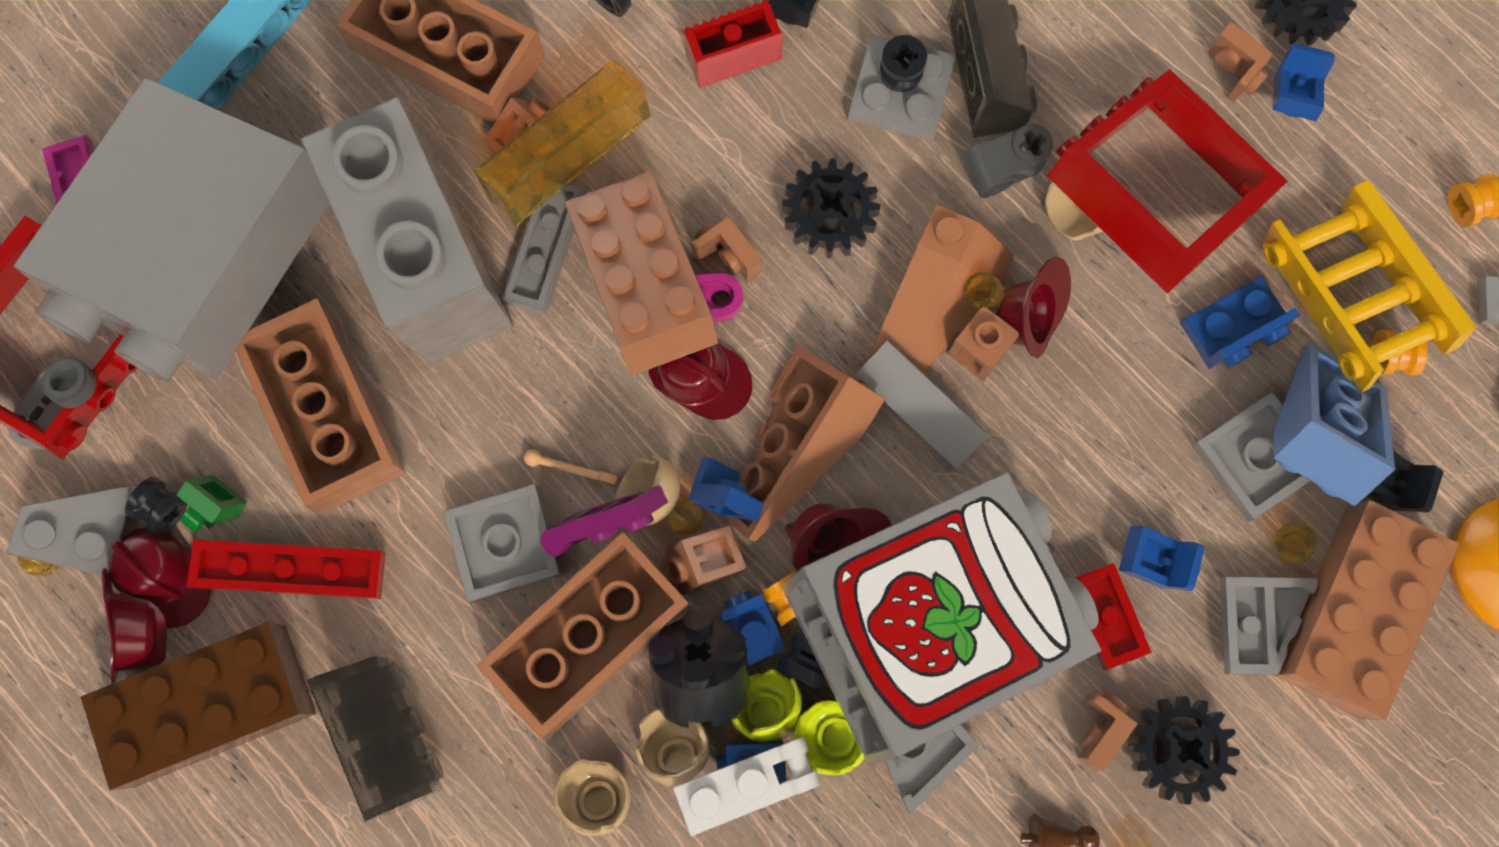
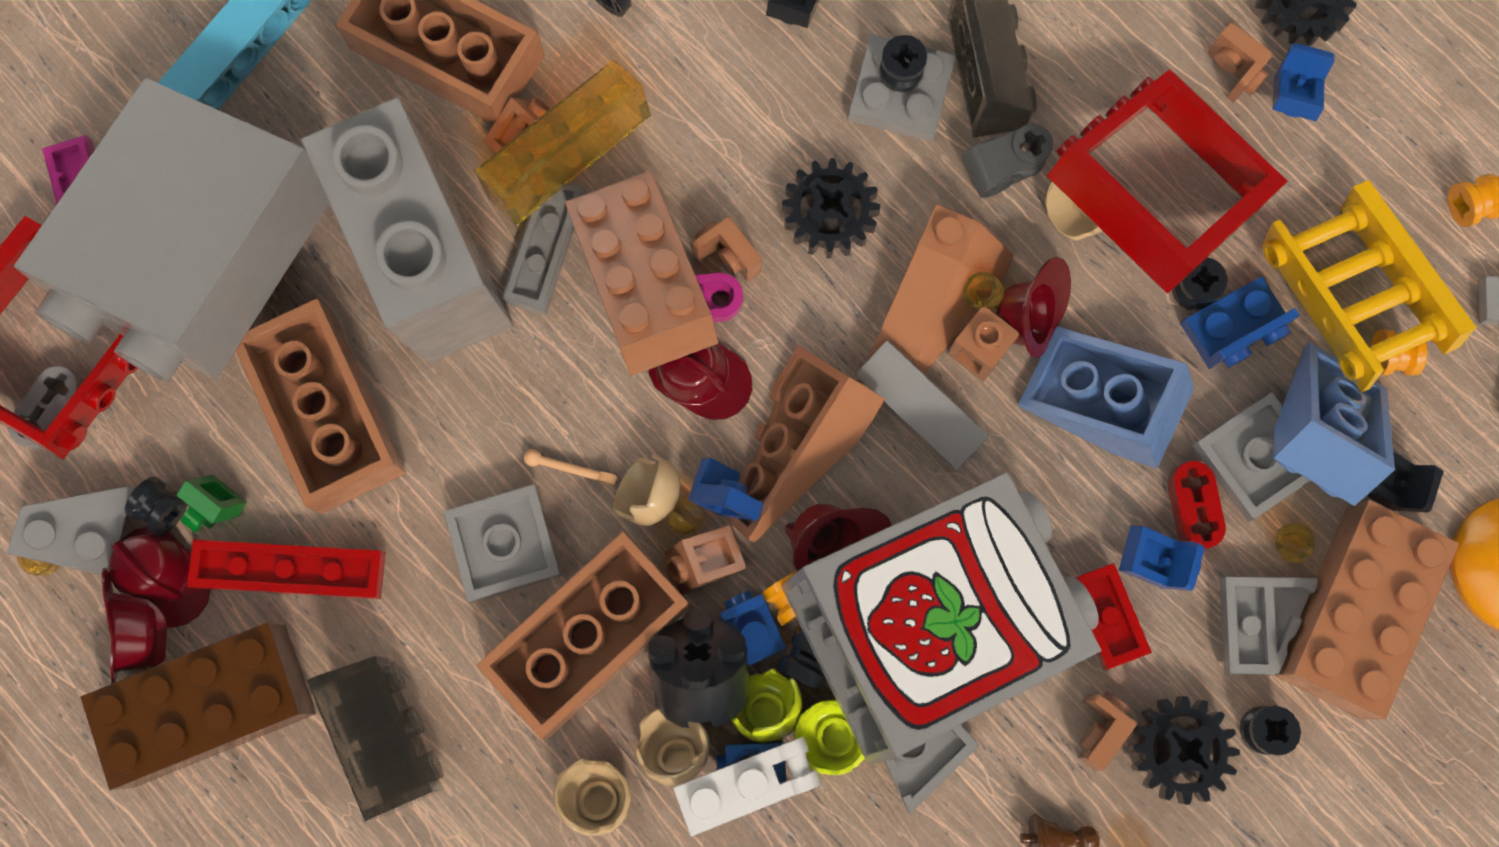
dark grey tile [42,358,97,408] -> none
magenta plate [540,485,668,557] -> none
red brick [684,0,783,88] -> none
none -> medium blue slope [1018,326,1194,469]
none -> red beam [1168,461,1226,550]
none -> black wheel [1172,257,1228,311]
none -> black wheel [1239,706,1301,756]

